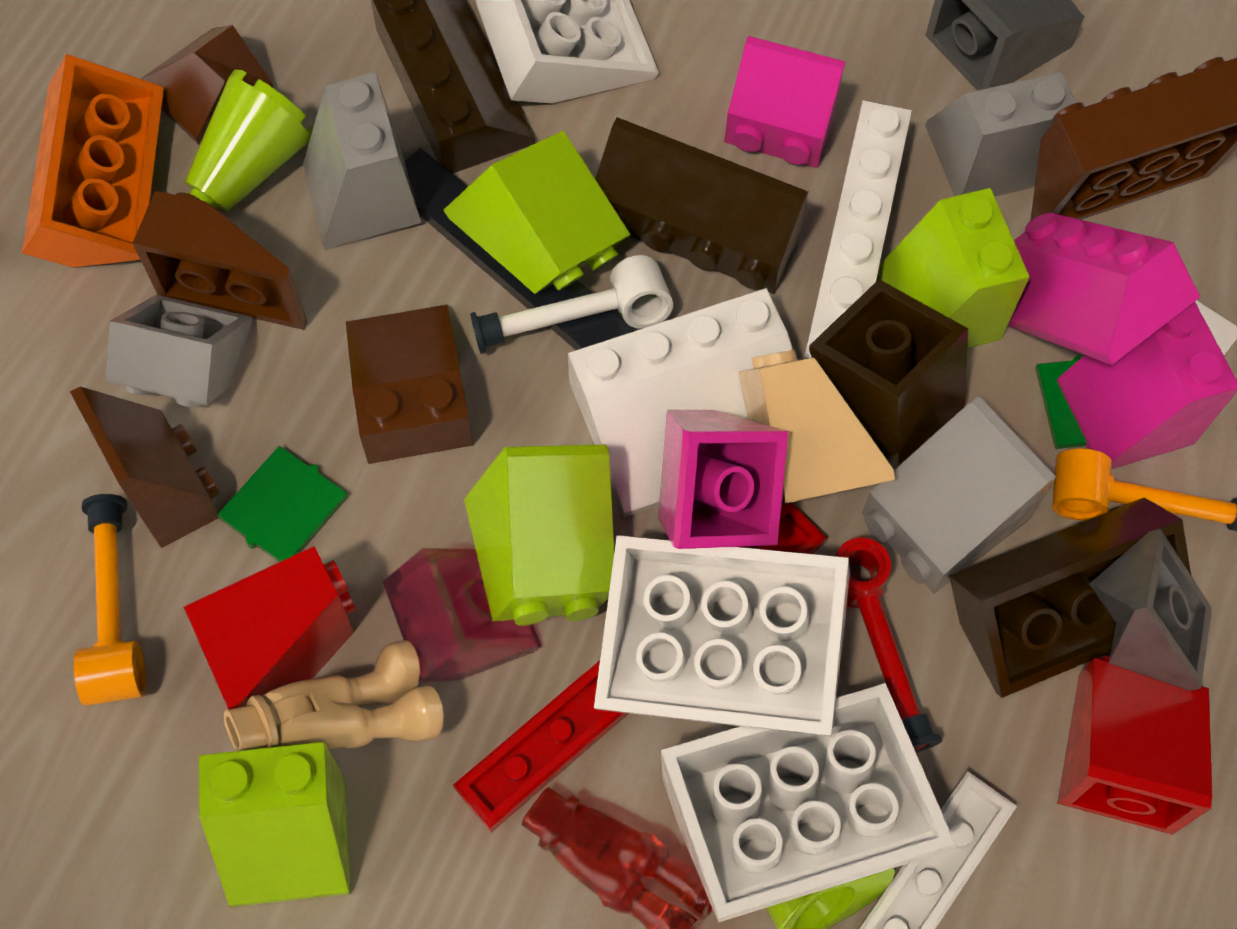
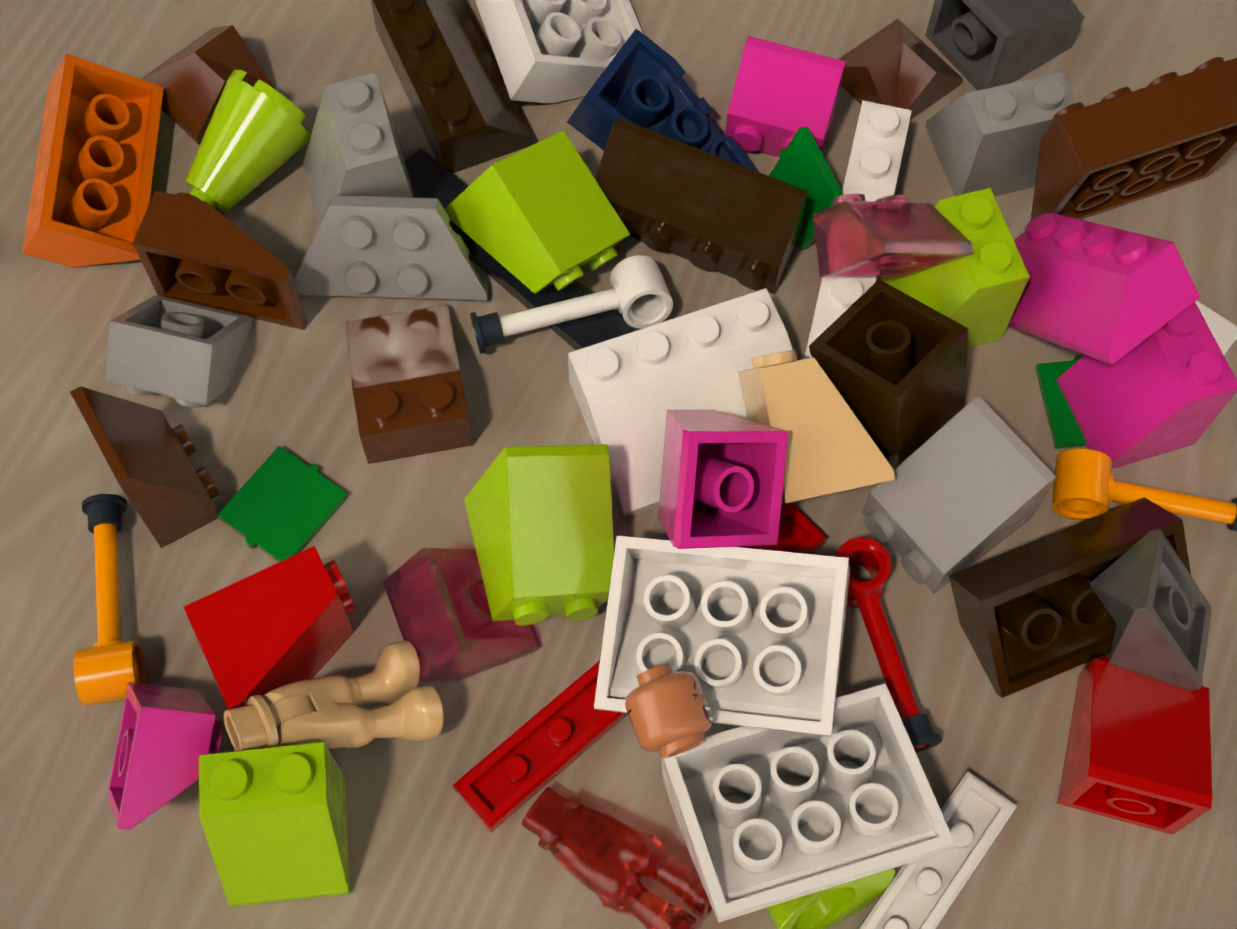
none -> dark pink slope [107,682,222,830]
none -> light grey wing [293,195,489,301]
none -> dark blue wedge [567,29,758,172]
none -> nougat head [625,664,713,759]
none -> green piece [769,127,845,250]
none -> clear pink slope [813,193,974,278]
none -> reddish brown slope [838,19,963,120]

